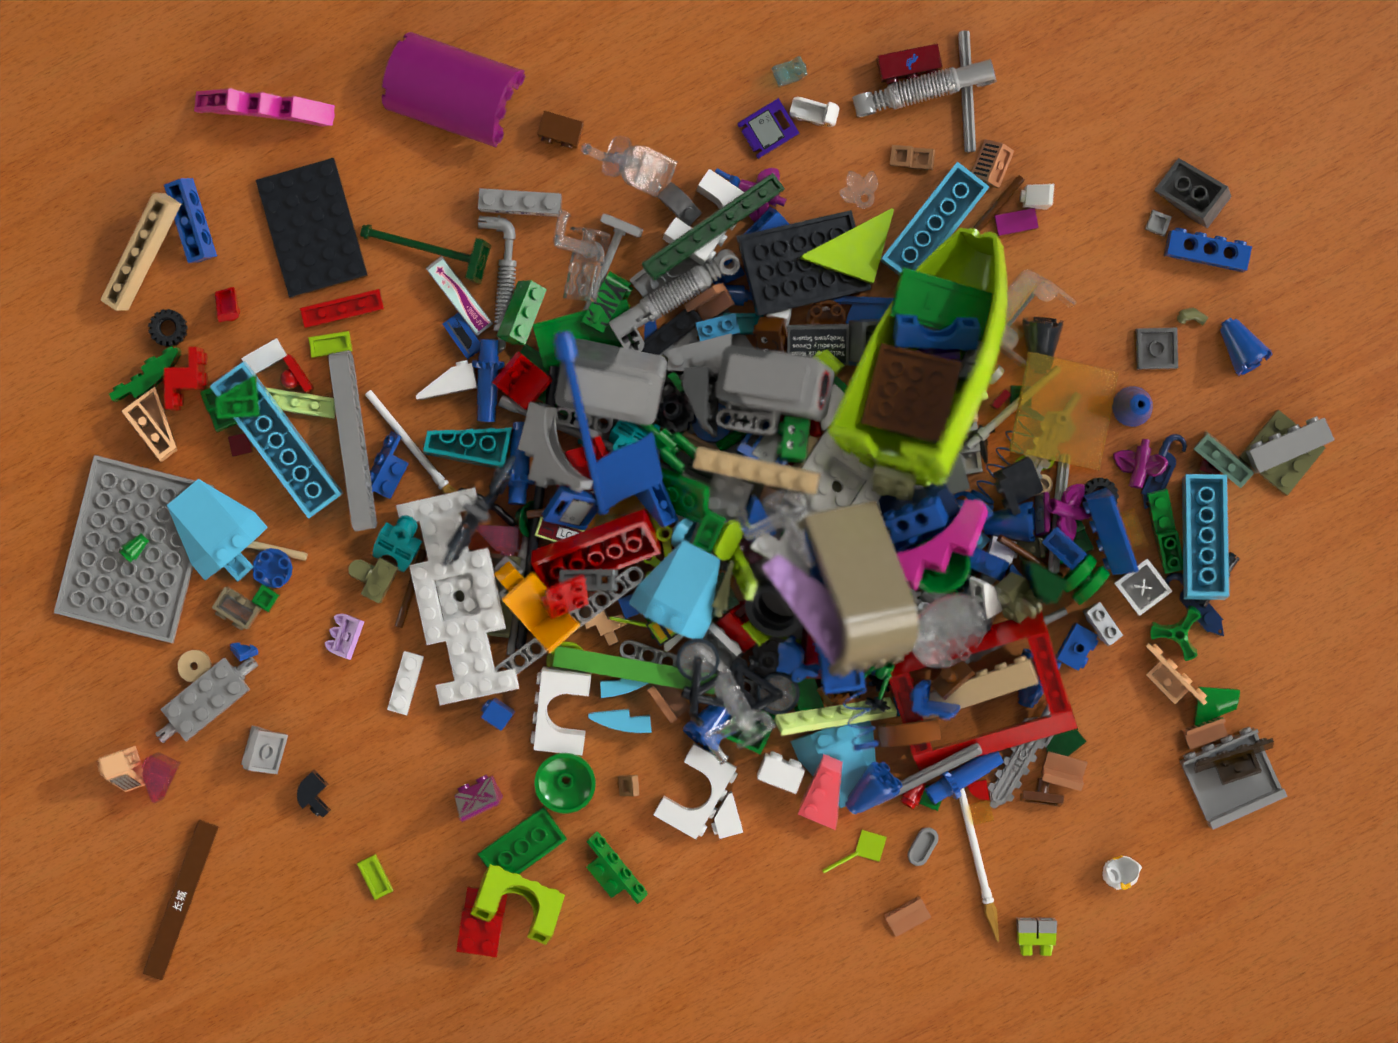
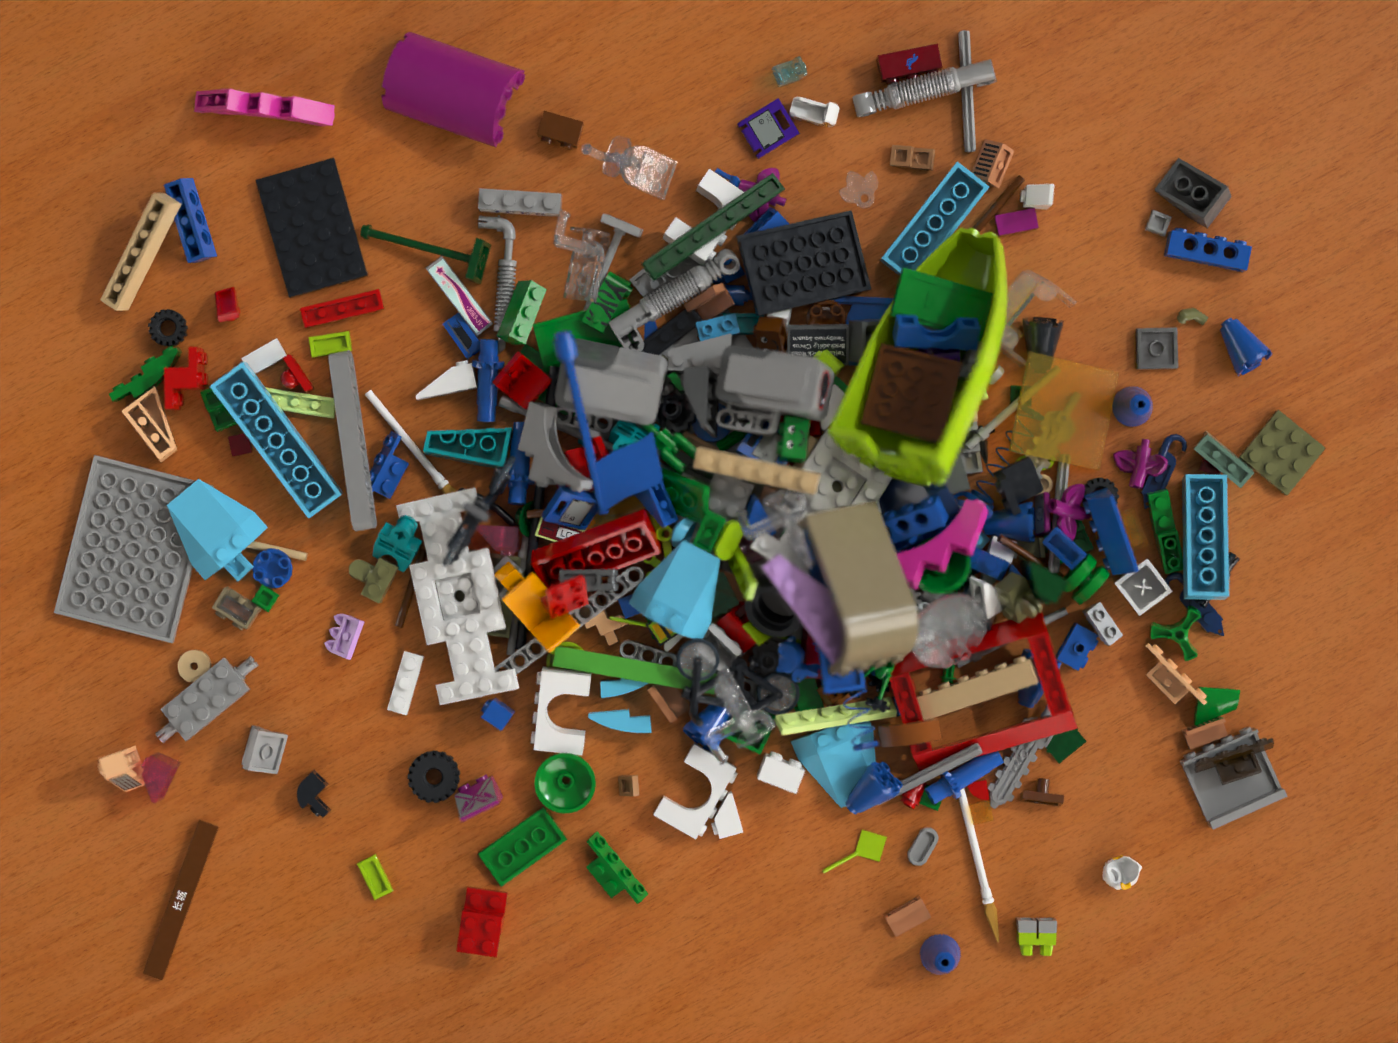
green cone [119,533,149,563] -> none
green wing [216,376,260,419] -> none
blue tile [230,642,258,661] -> none
lime arch [471,865,565,945] -> none
flat silver brick [657,182,702,226] -> none
olive piece [712,561,734,617] -> none
coral wedge [798,754,843,830] -> none
lime tile [800,208,894,284] -> none
olive plate [872,466,916,501] -> none
blue bracket [910,679,961,719] -> none
reddish brown tile [930,657,975,700] -> none
dark red tile [990,389,1010,410] -> none
nougat panel [1041,751,1087,791] -> none
light grey brick [1245,416,1334,474] -> none
none -> black tyre [408,750,460,803]
none -> blue cone [920,934,961,975]

